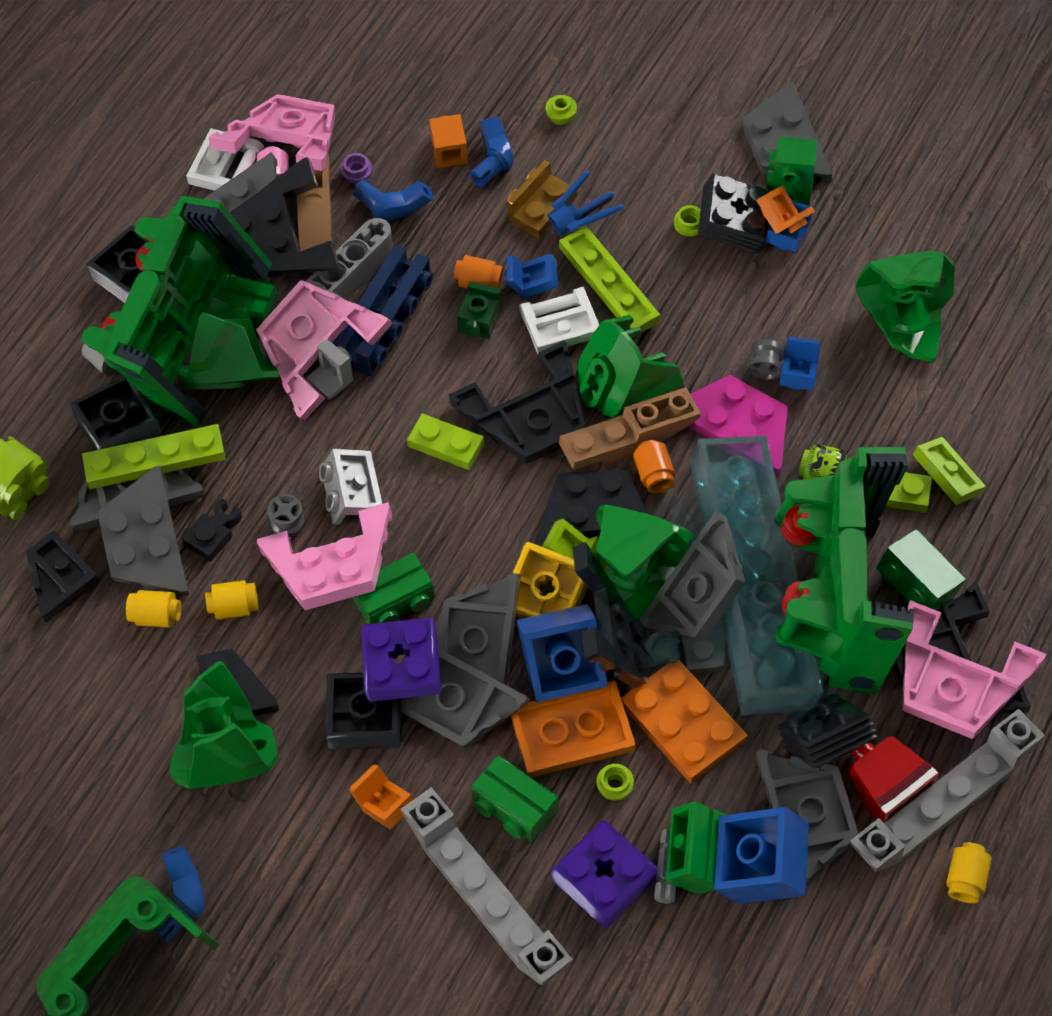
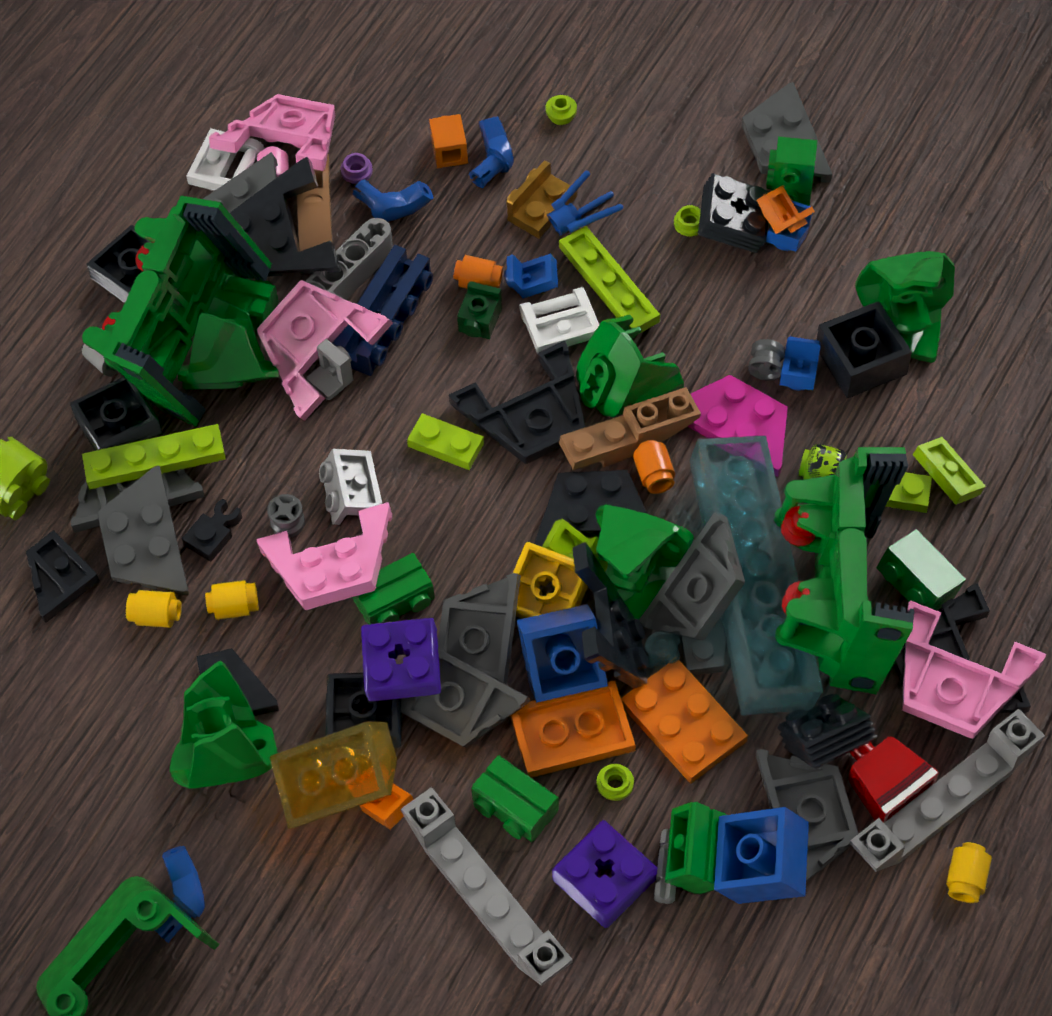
none -> clear yellow slope [270,721,397,829]
none -> black brick [817,301,912,399]

